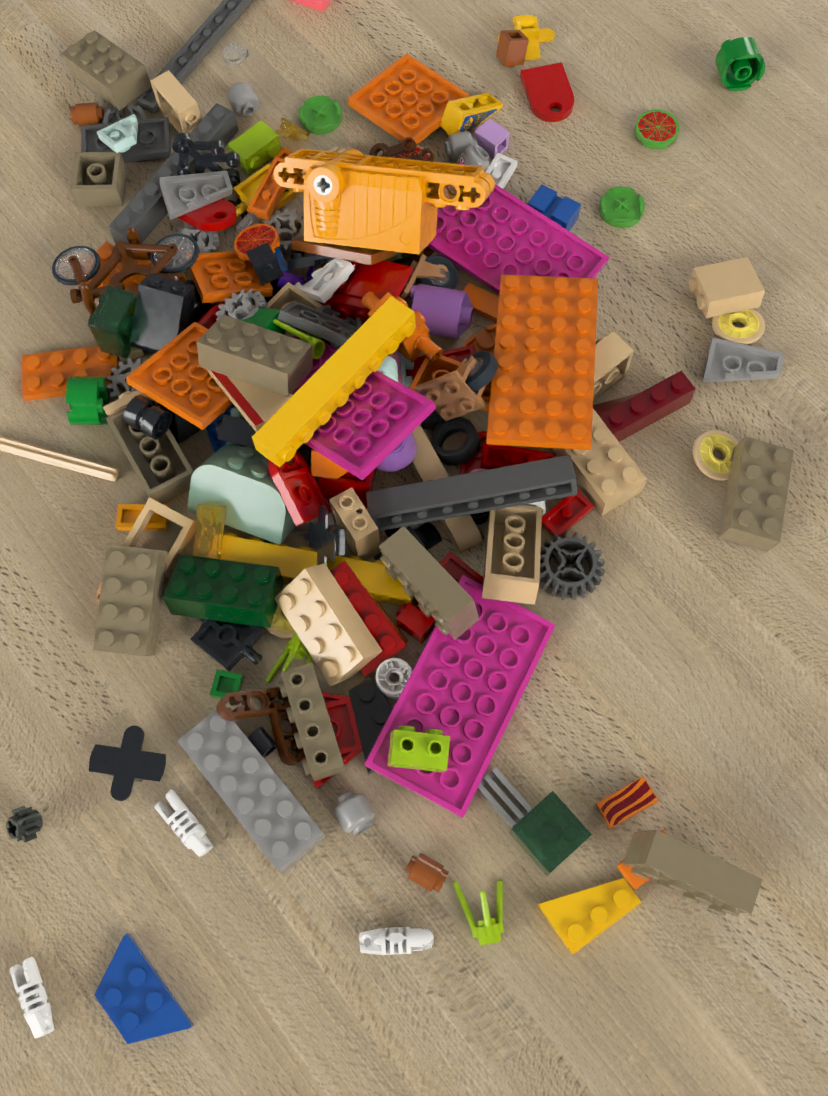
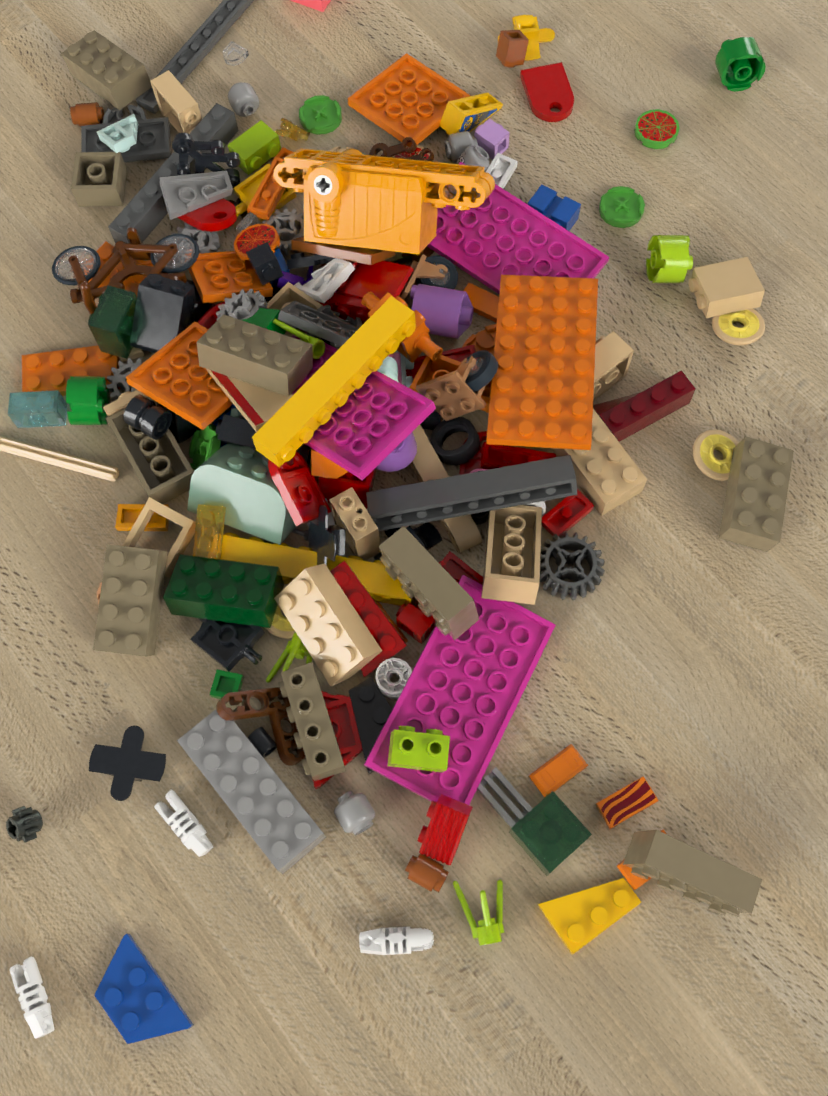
light grey wing [702,338,784,383] -> none
none -> clear light blue brick [8,390,67,428]
none -> bright green tile [189,424,221,471]
none -> red brick [417,794,473,865]
none -> orange tile [528,744,588,799]
none -> lime brick [646,235,693,283]

